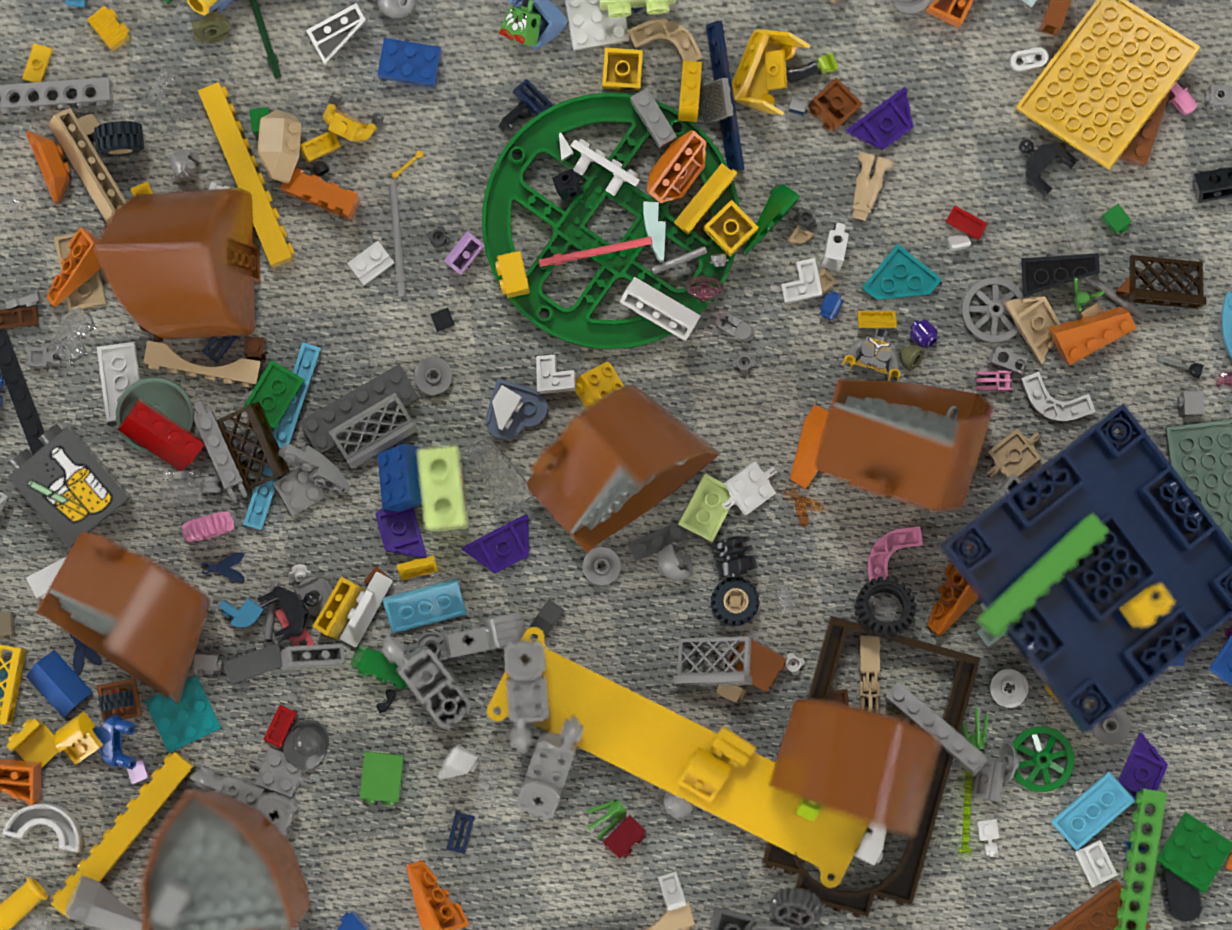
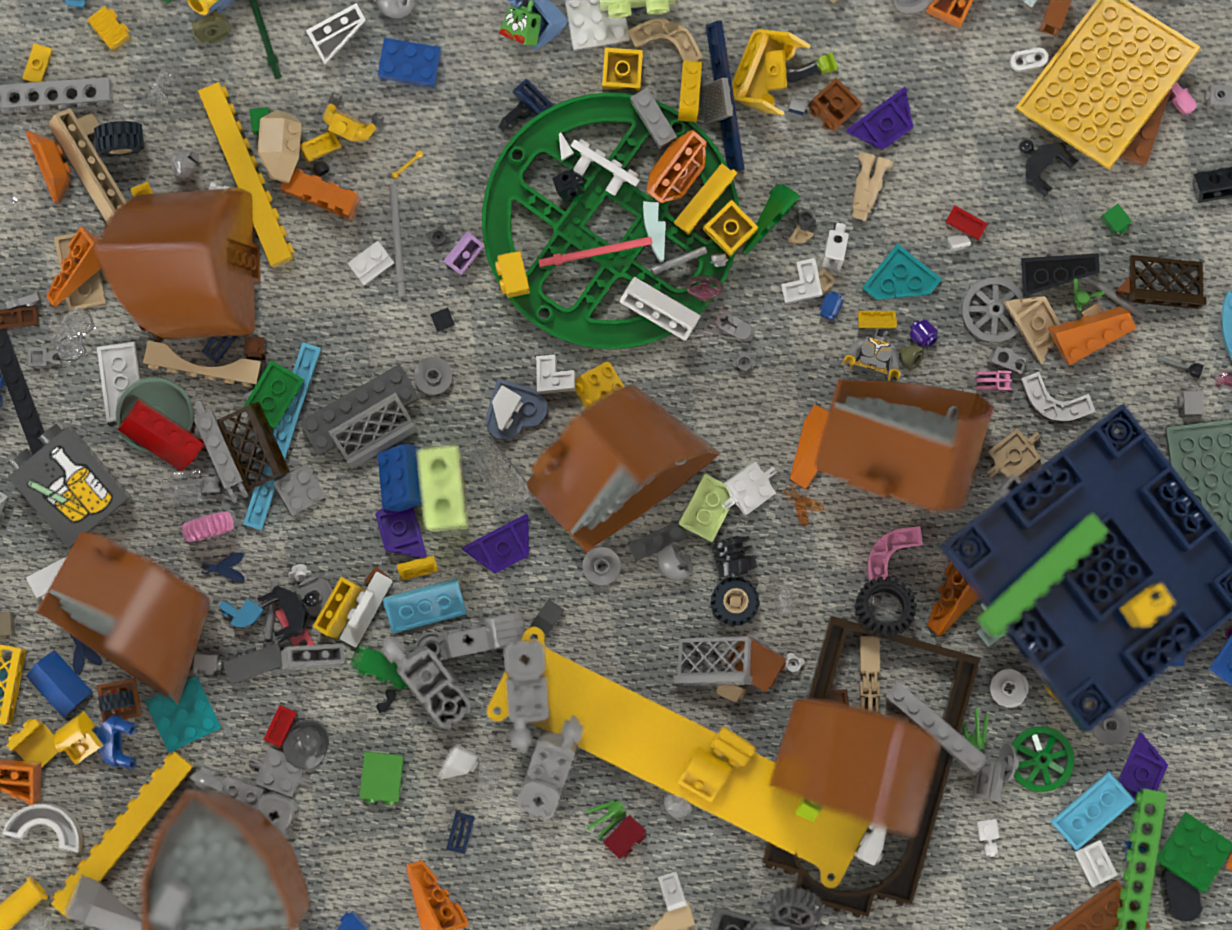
lavender slope [127,759,150,784] -> none
light grey slope [278,444,350,495] -> none
clear neon green bar [958,769,973,853] -> none

